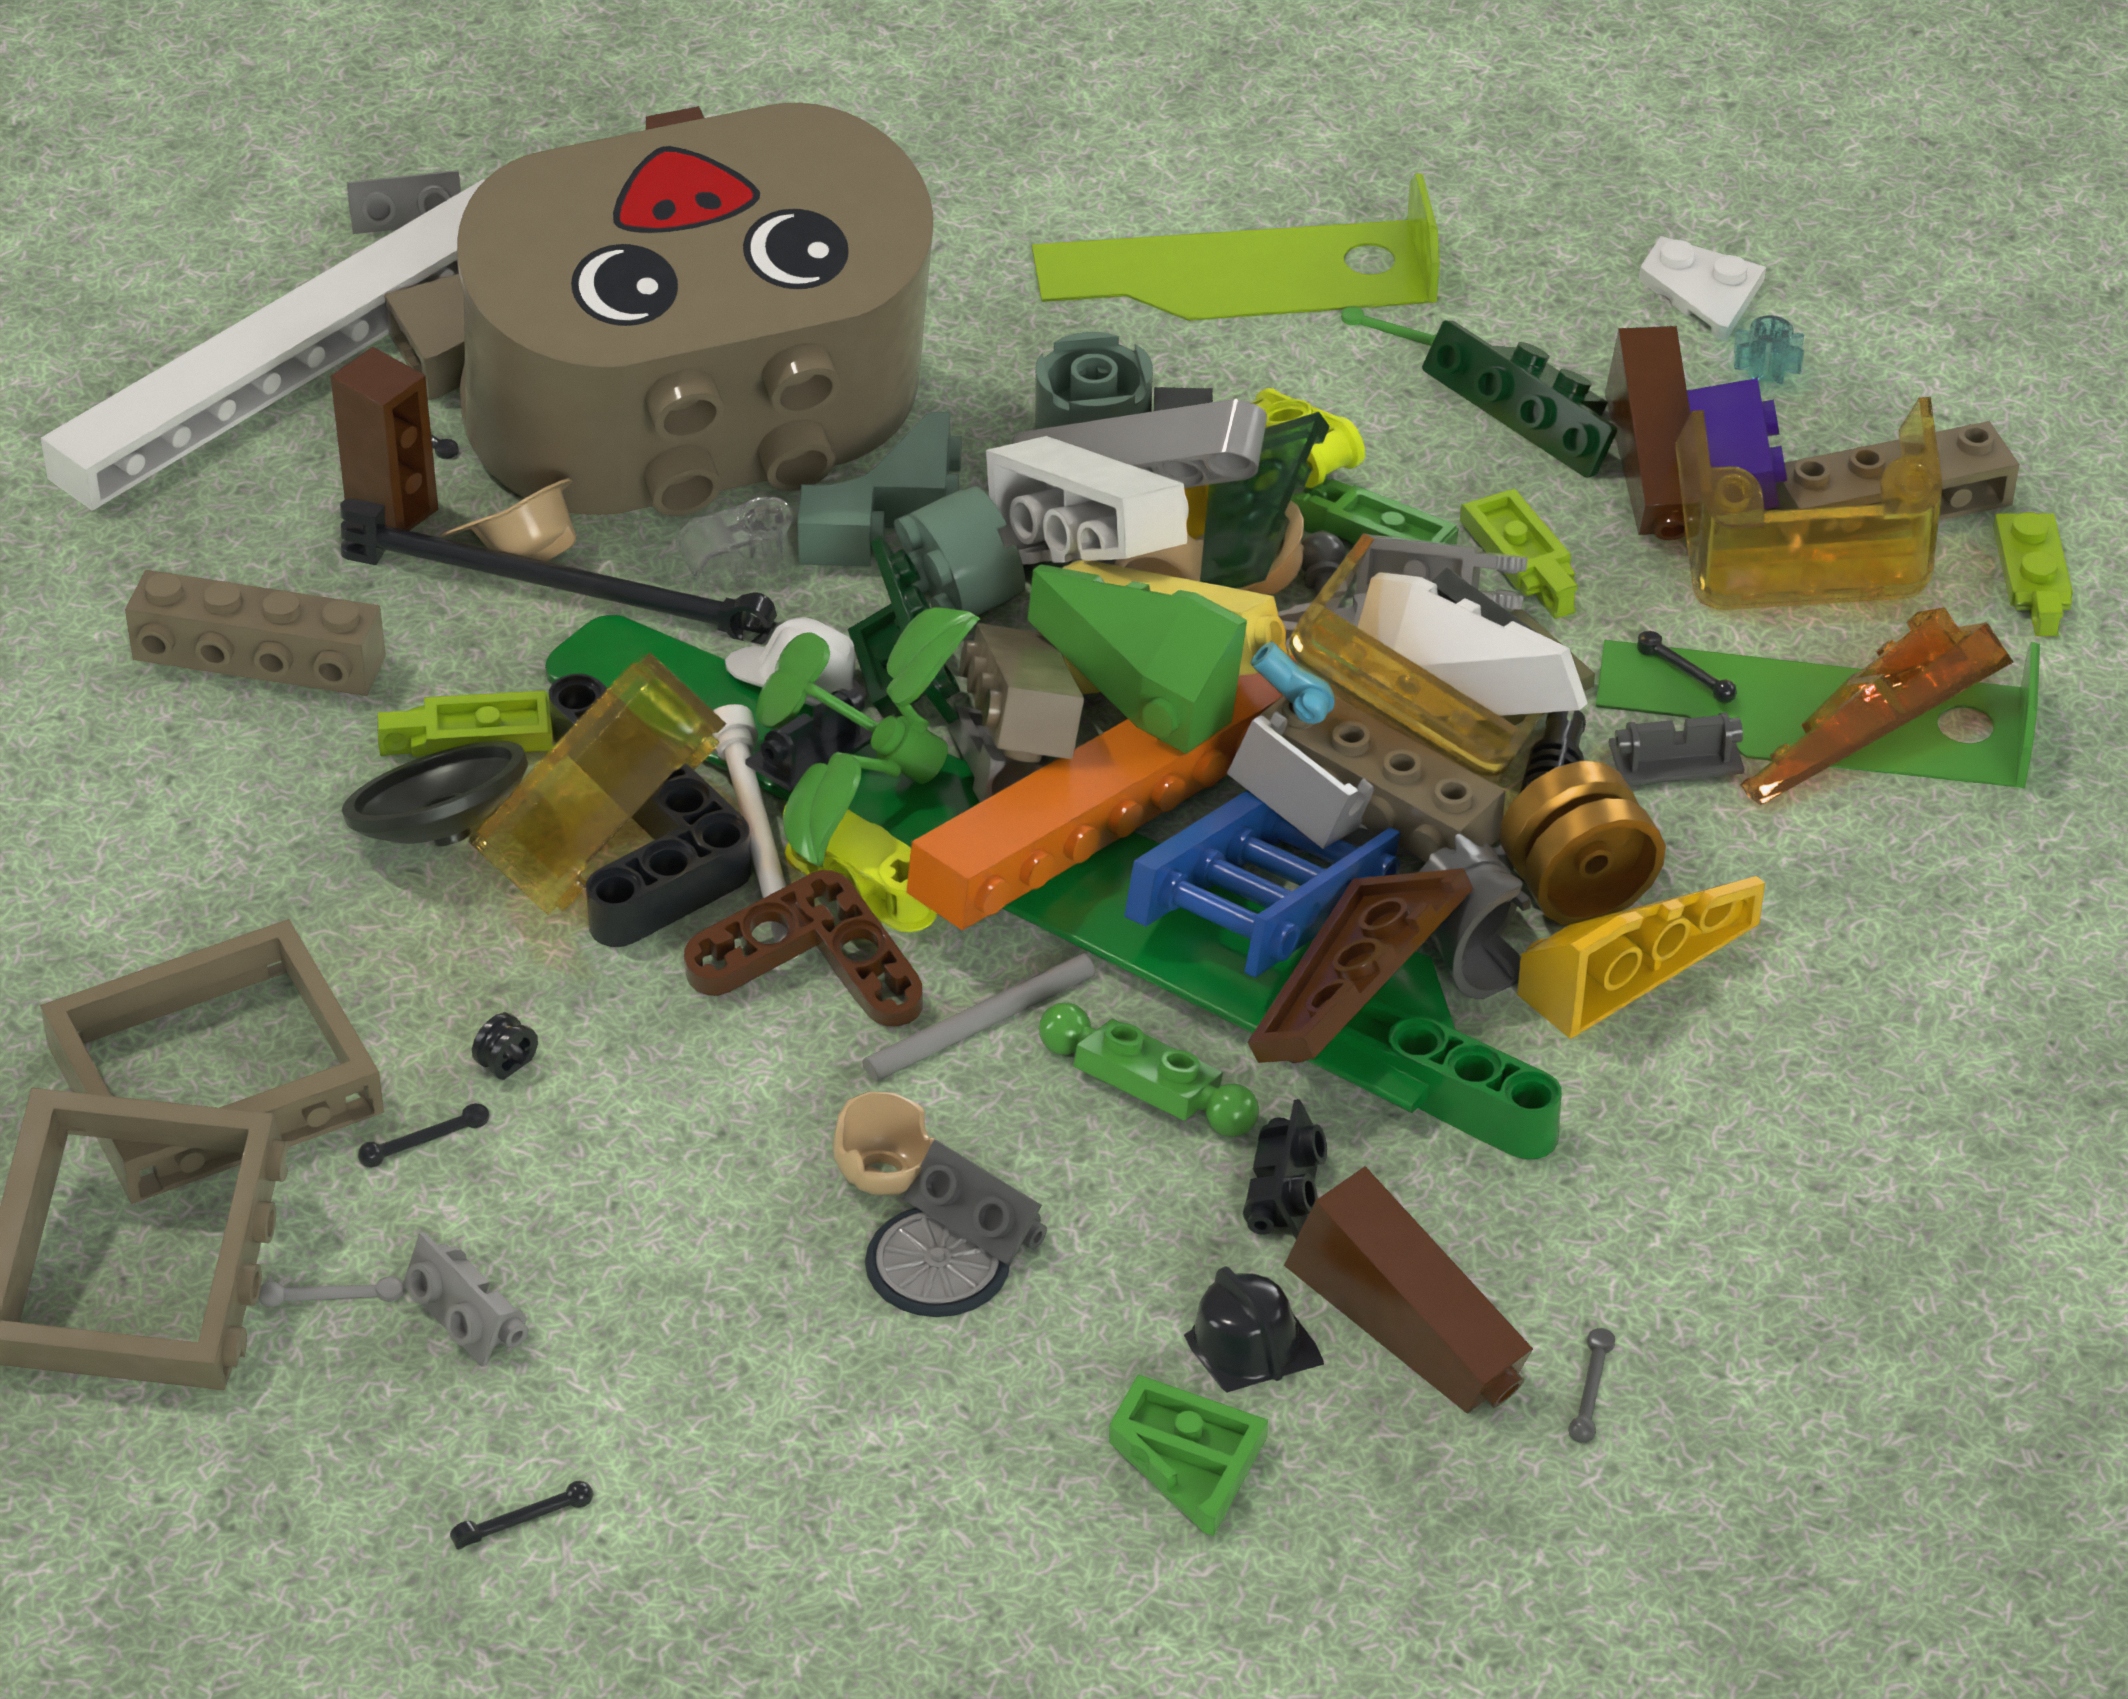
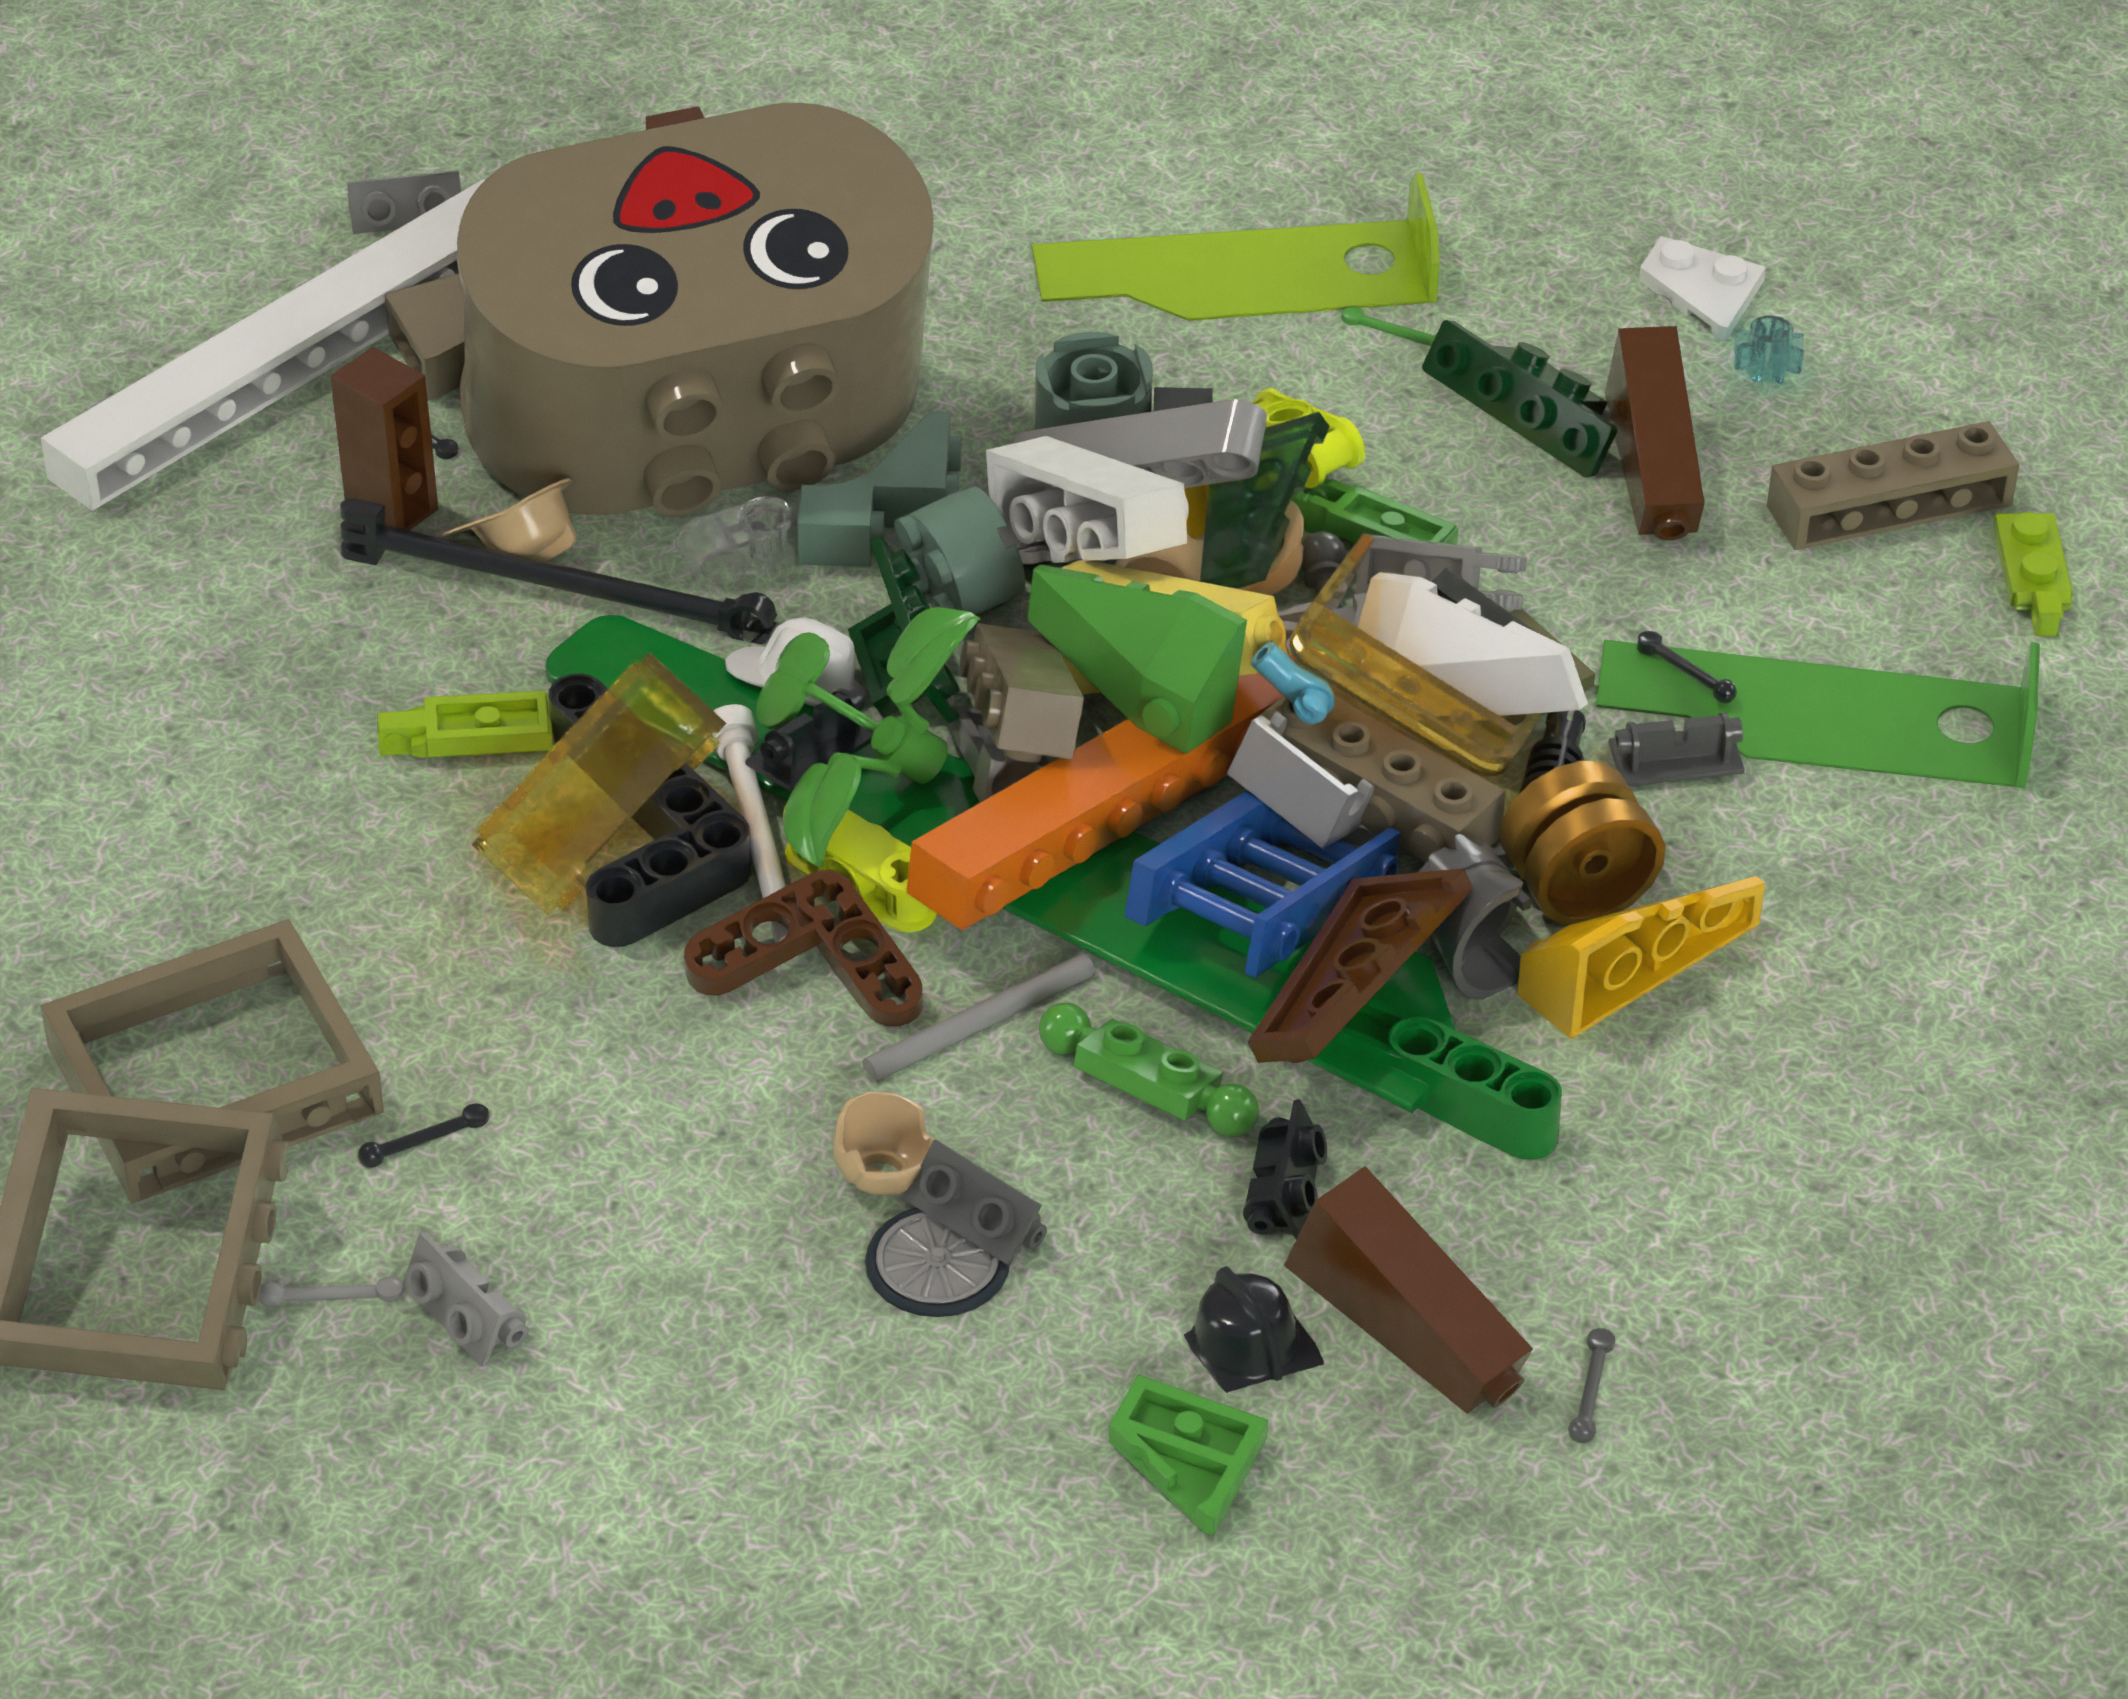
dark tan brick [125,570,386,696] -> none
pearl dark grey dish [342,741,528,846] -> none
black hinge [450,1480,593,1550] -> none
black bush [472,1012,538,1080] -> none
lime hinge [1460,488,1578,619] -> none
clear yellow windscreen [1675,397,1942,610] -> none
dark purple brick [1687,378,1787,519] -> none
clear orange wedge [1740,607,2014,805] -> none

